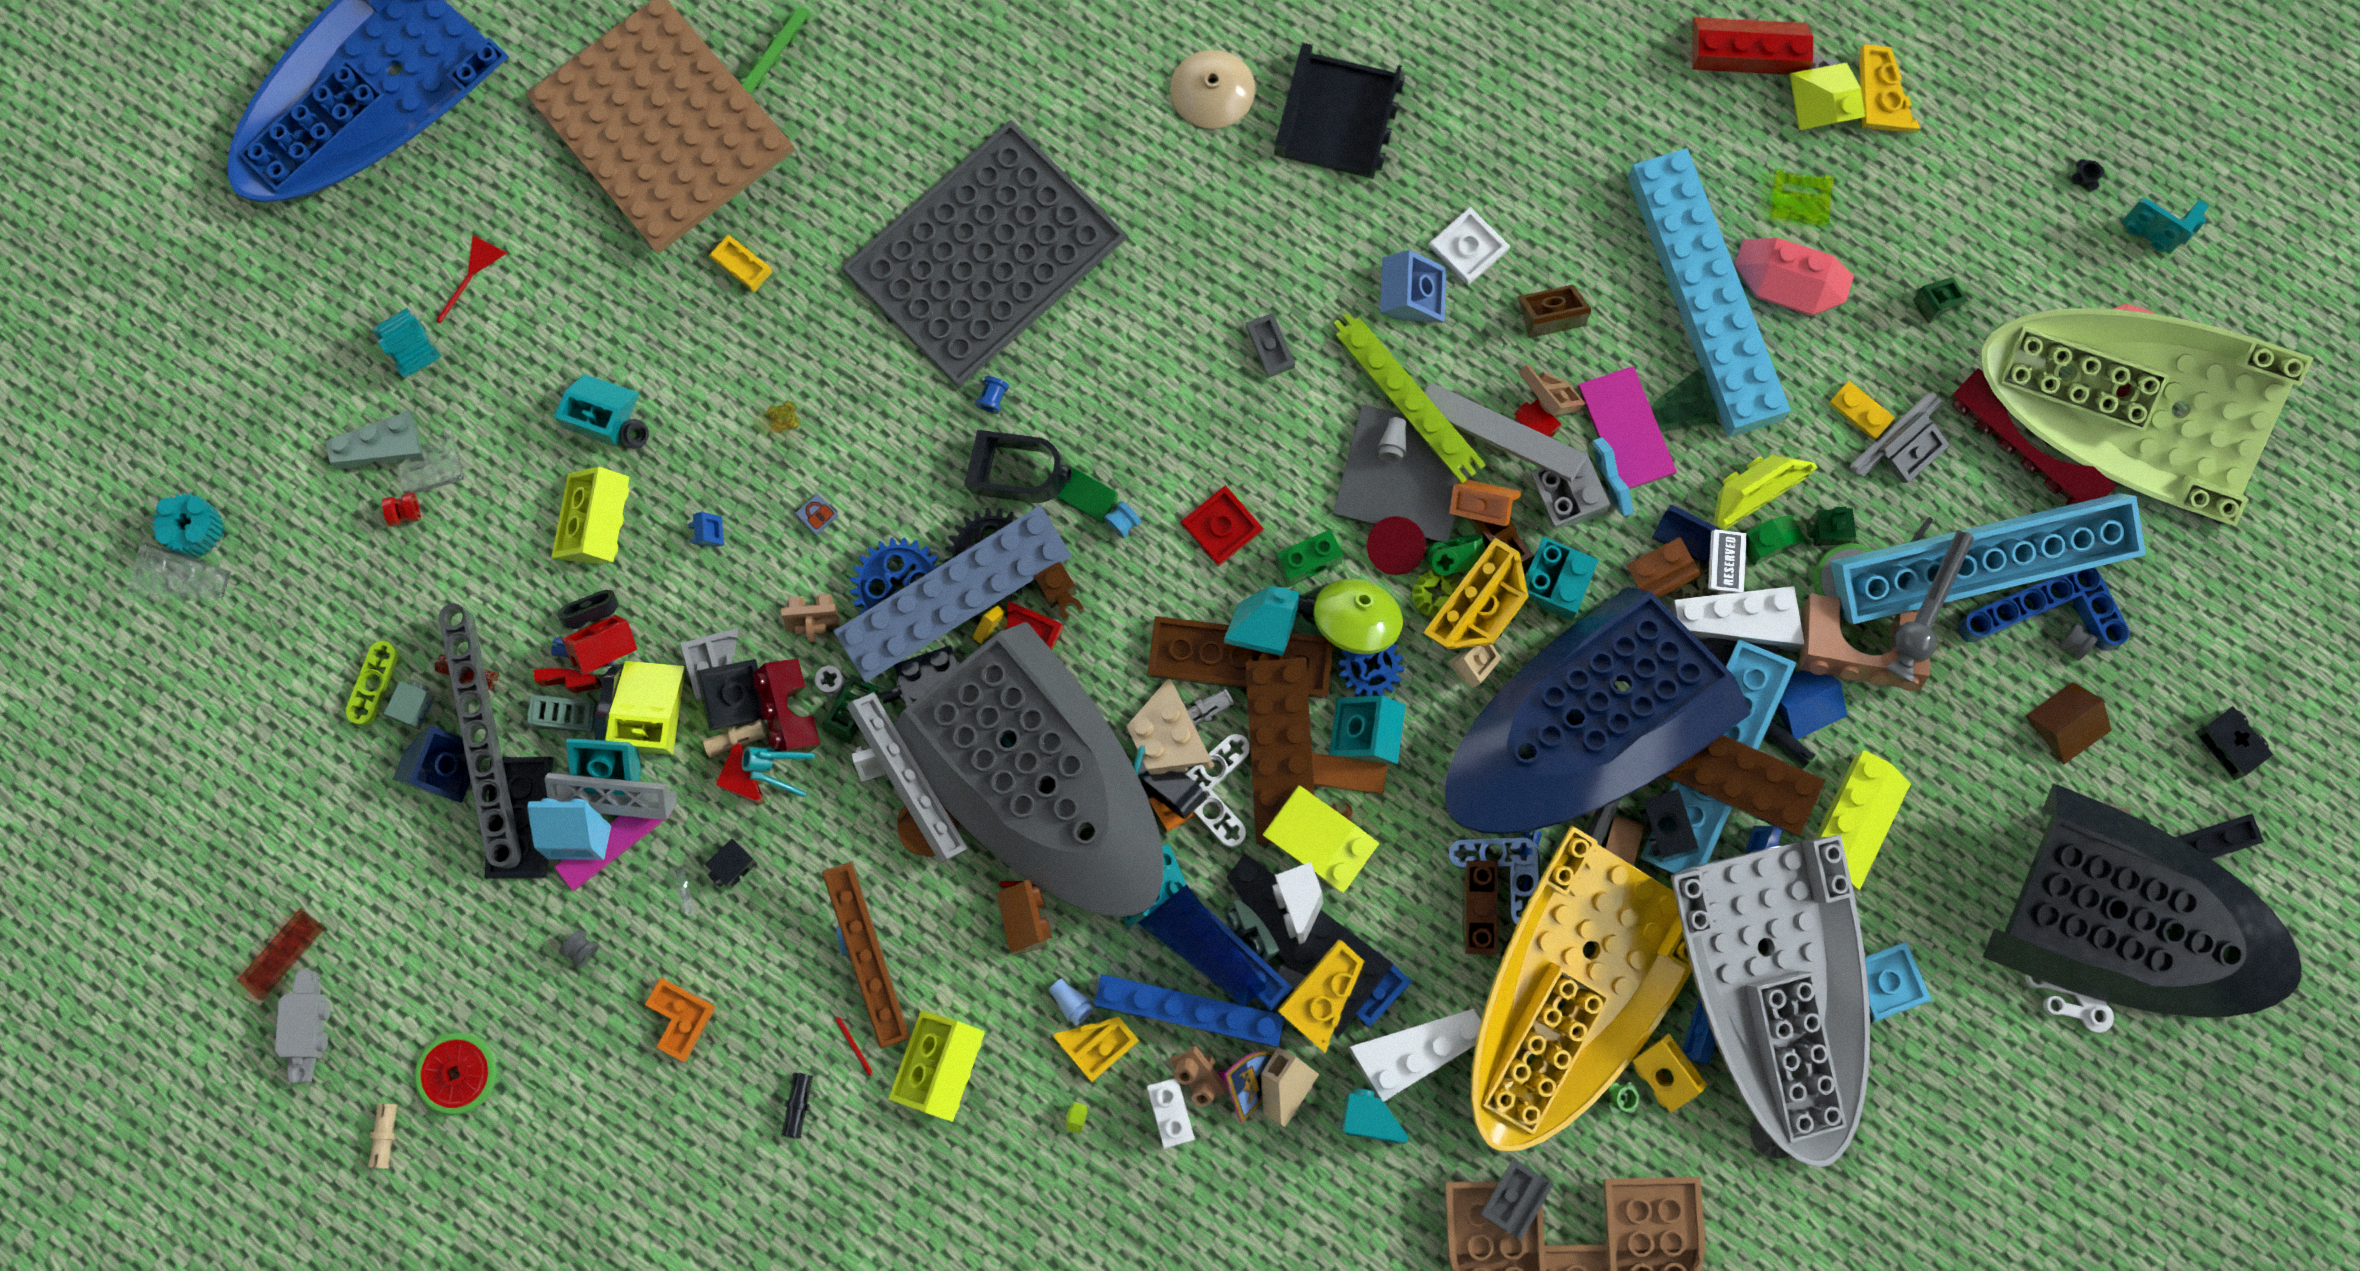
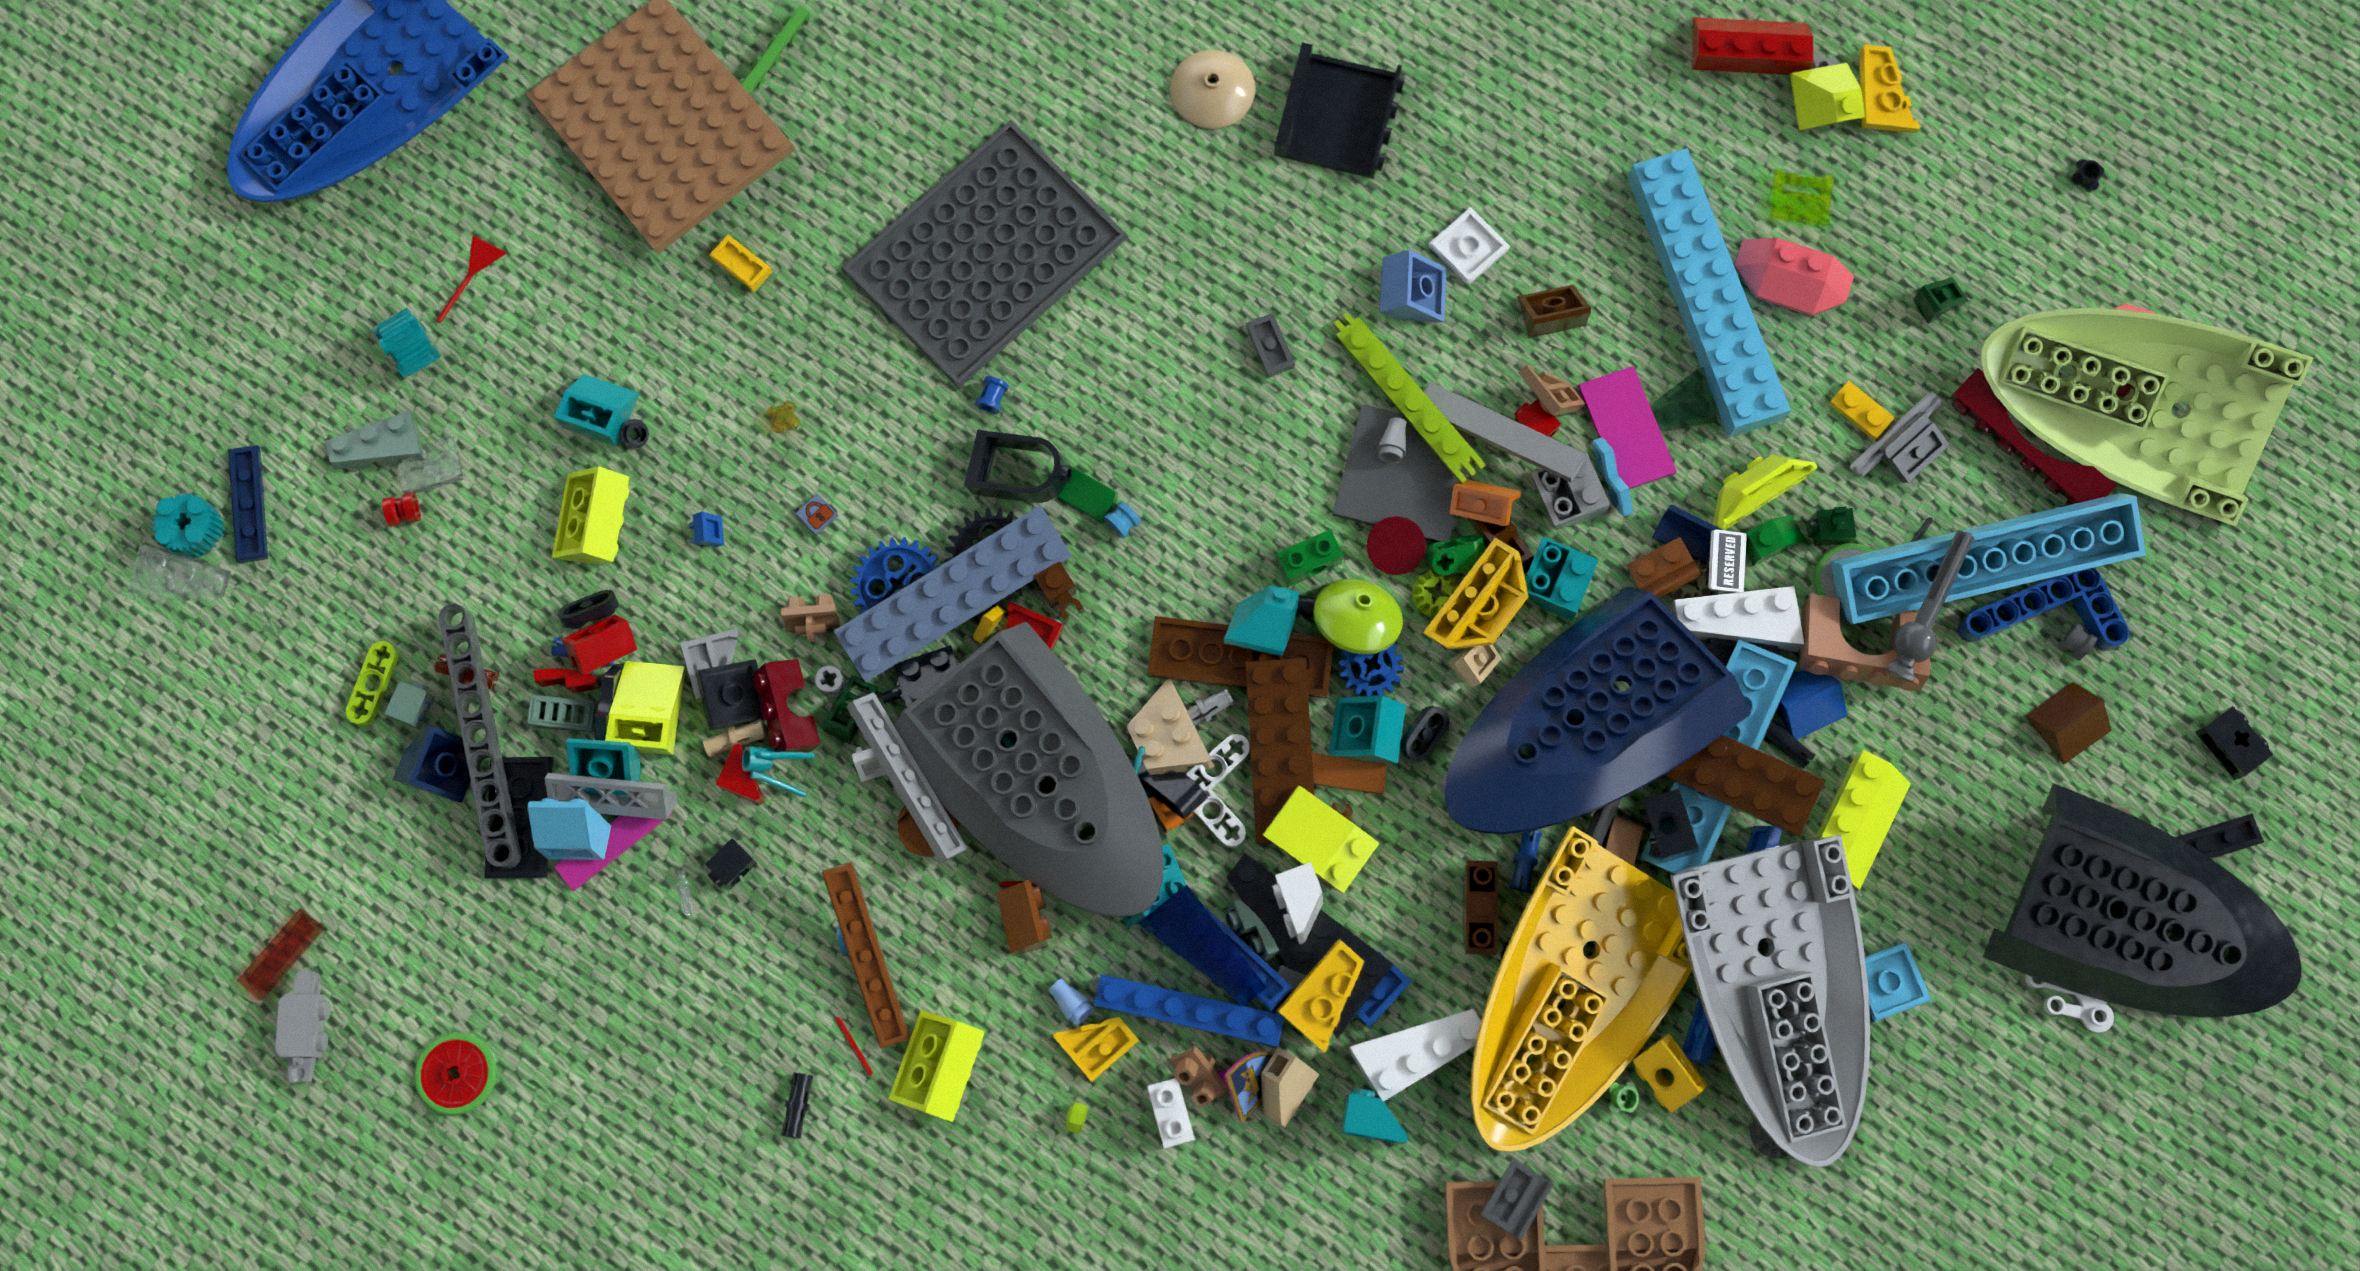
tan pin [368,1103,398,1169] -> none
dark grey wheel [559,929,599,969] -> none
orange plate [645,977,716,1063] -> none
red tile [1180,485,1264,567] -> none
light blue beam [1449,838,1541,924] -> none
teal bracket [2121,198,2209,254] -> none
none -> dark blue tile [228,445,268,563]
none -> black plate [1400,706,1450,762]

